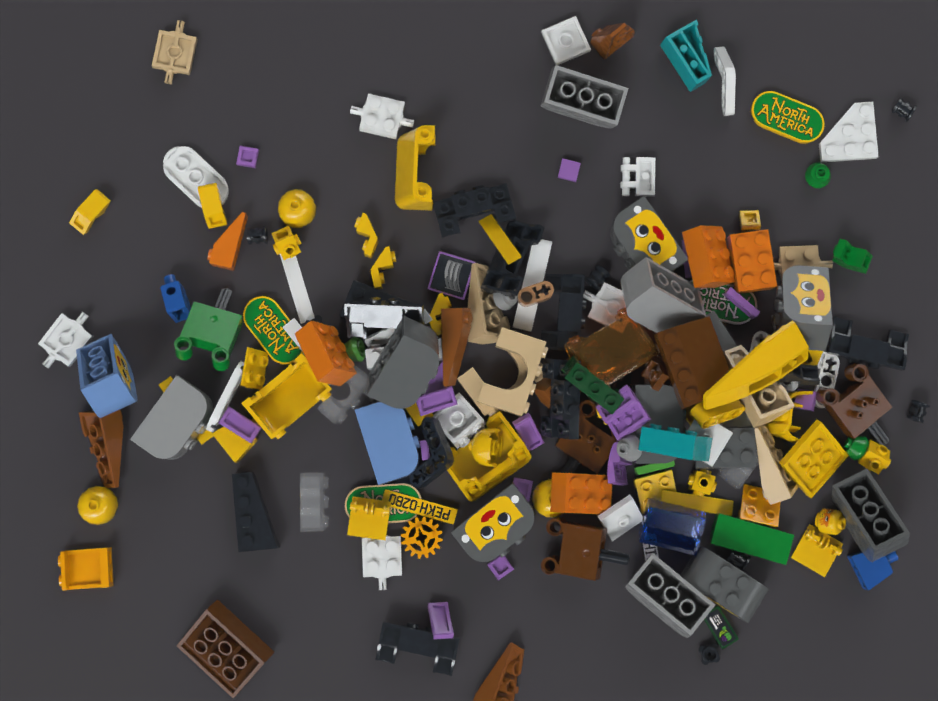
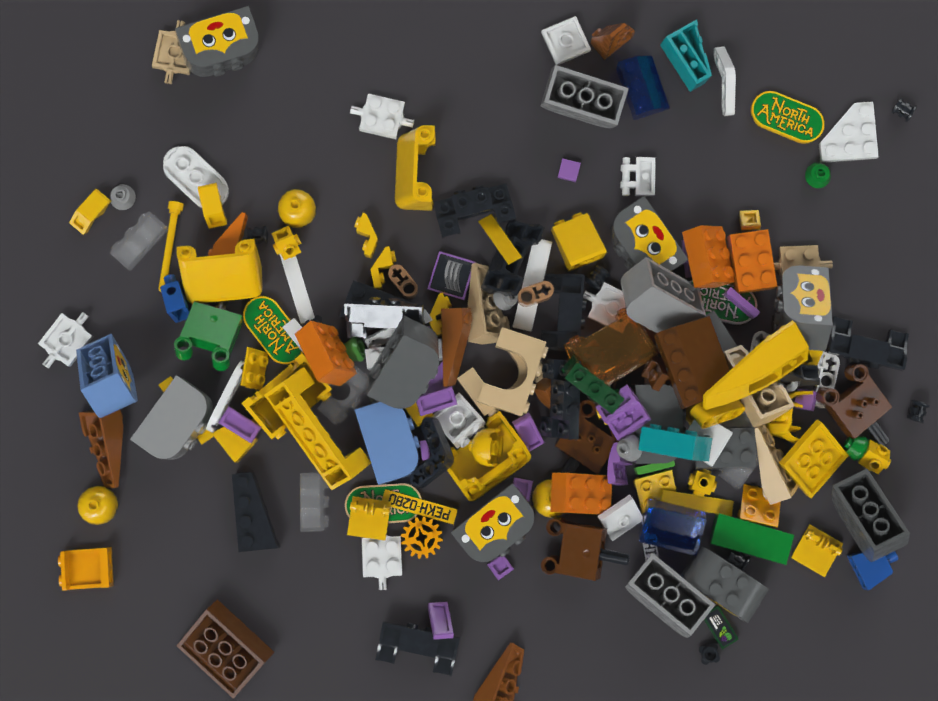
medium lavender tile [236,146,259,168] -> none
yellow head [815,508,846,535] -> none
green brick [832,239,873,274] -> none
none -> light grey cone [109,184,136,210]
none -> clear brick [110,211,168,271]
none -> yellow piece [158,201,184,292]
none -> brick [175,6,259,77]
none -> yellow windscreen [177,239,262,304]
none -> yellow plate [264,367,371,490]
none -> medium nougat beam [388,265,418,299]
none -> yellow slope [551,212,607,272]
none -> clear blue slope [616,56,670,120]

